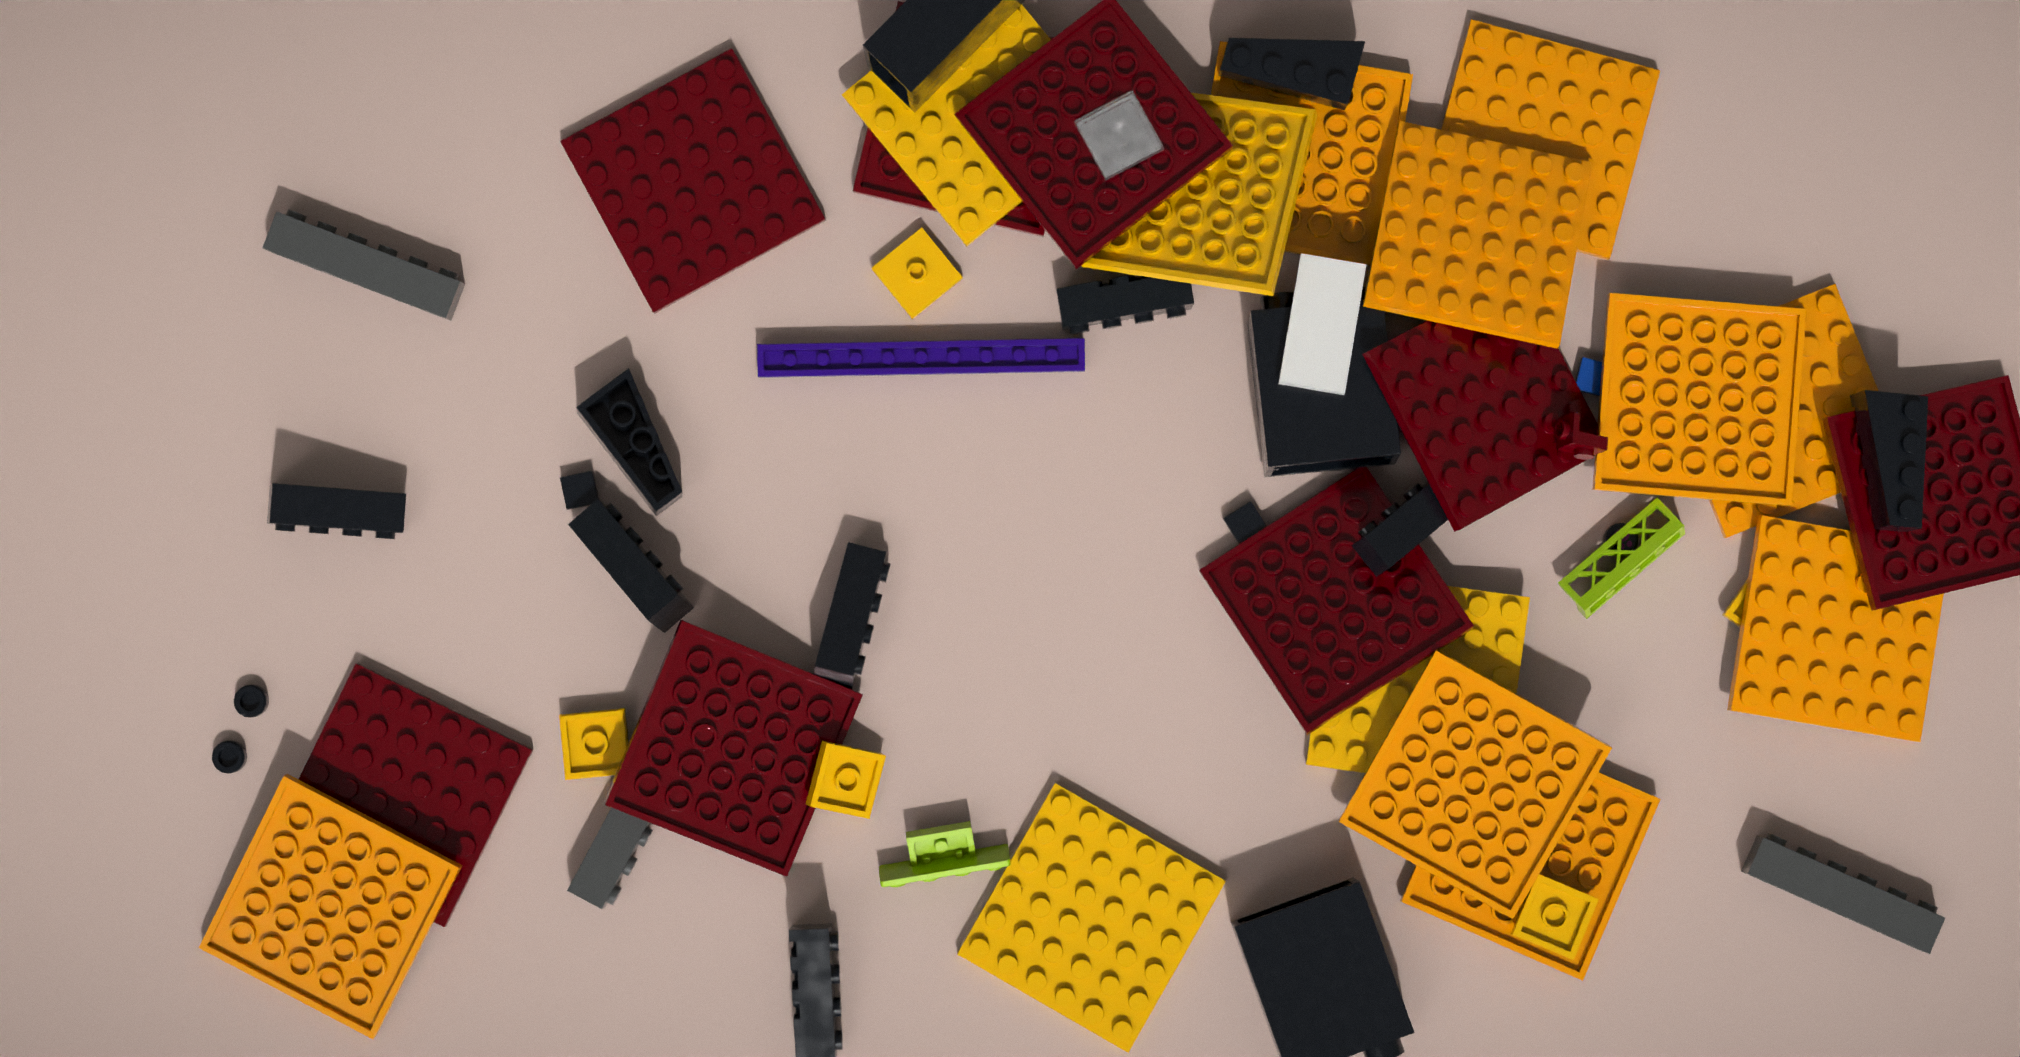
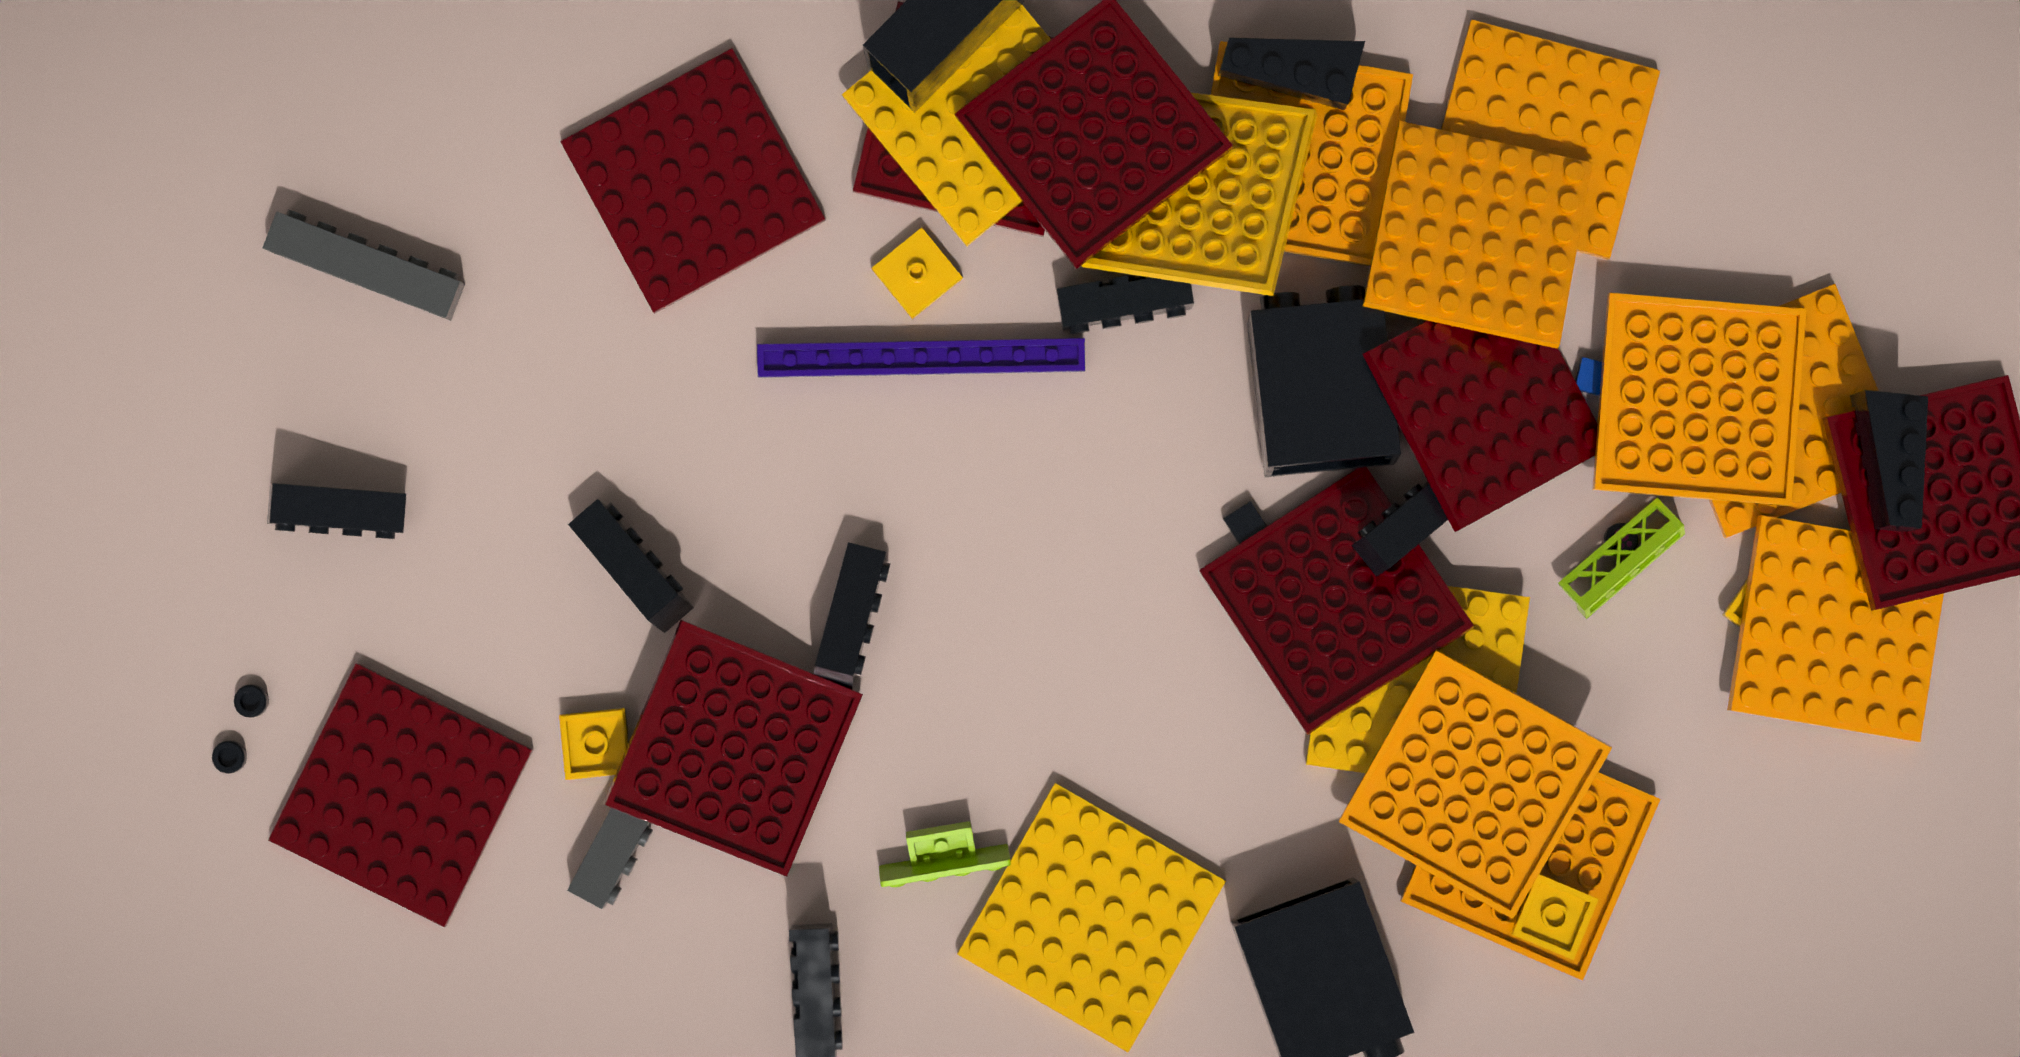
light orange plate [199,774,462,1039] -> none
black tile [560,471,599,510] -> none
black wedge [576,368,683,516] -> none
yellow plate [806,740,886,819] -> none
clear tile [1074,90,1164,181] -> none
white tile [1278,253,1367,395] -> none
dark red bracket [1554,412,1608,460] -> none
dark grey brick [1741,833,1945,954] -> none

